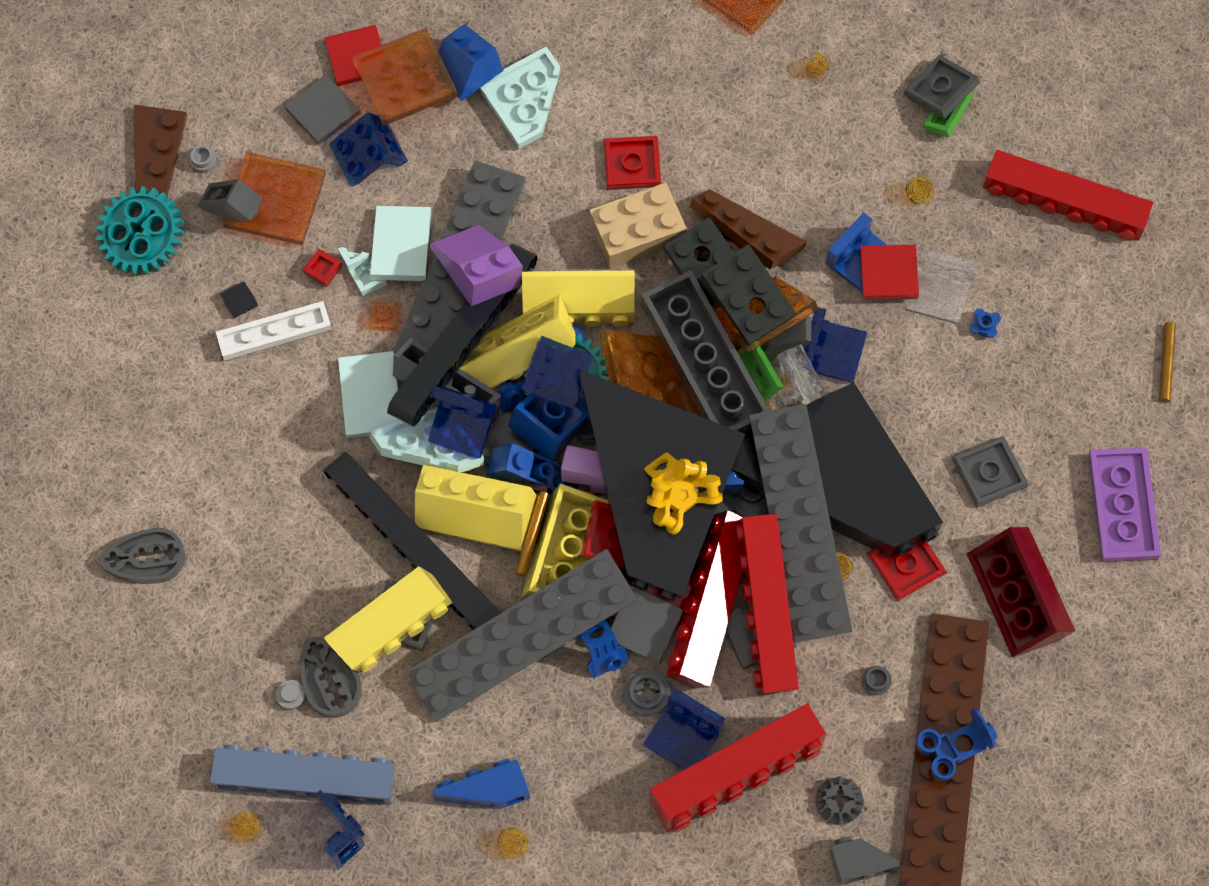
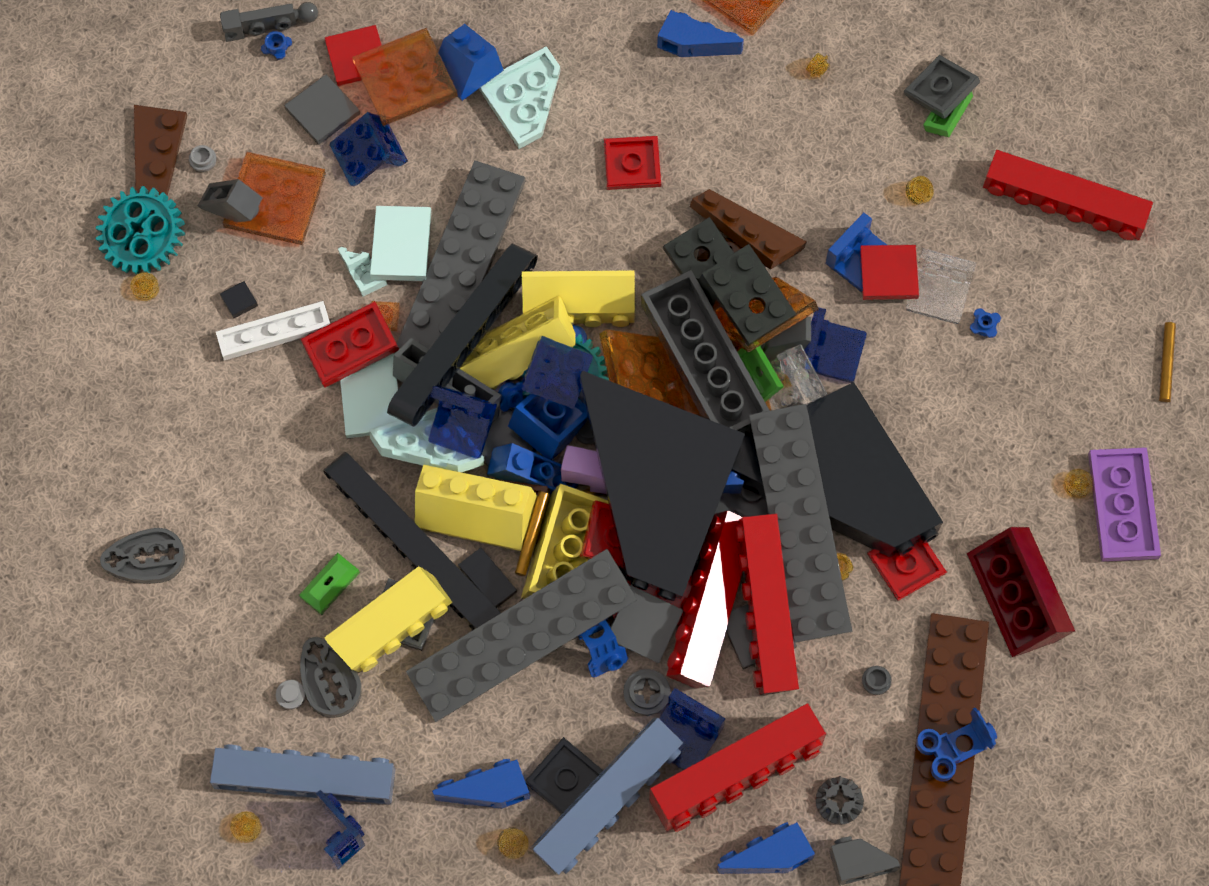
red plate [303,248,342,287] -> none
medium lavender slope [430,225,523,306] -> none
tan brick [589,183,687,269] -> none
yellow piece [644,452,723,535] -> none
dark grey tile [952,436,1029,508] -> none
none -> clear yellow tile [130,272,159,301]
none -> dark grey plate [220,2,318,42]
none -> blue plate [261,31,292,59]
none -> bright green piece [299,553,360,615]
none -> red tile [301,301,399,388]
none -> black tile [458,547,517,608]
none -> black tile [525,737,603,814]
none -> sand blue brick [530,718,683,875]
none -> blue slope [657,10,744,57]
none -> blue slope [717,822,815,874]
none -> clear yellow tile [1063,469,1093,499]

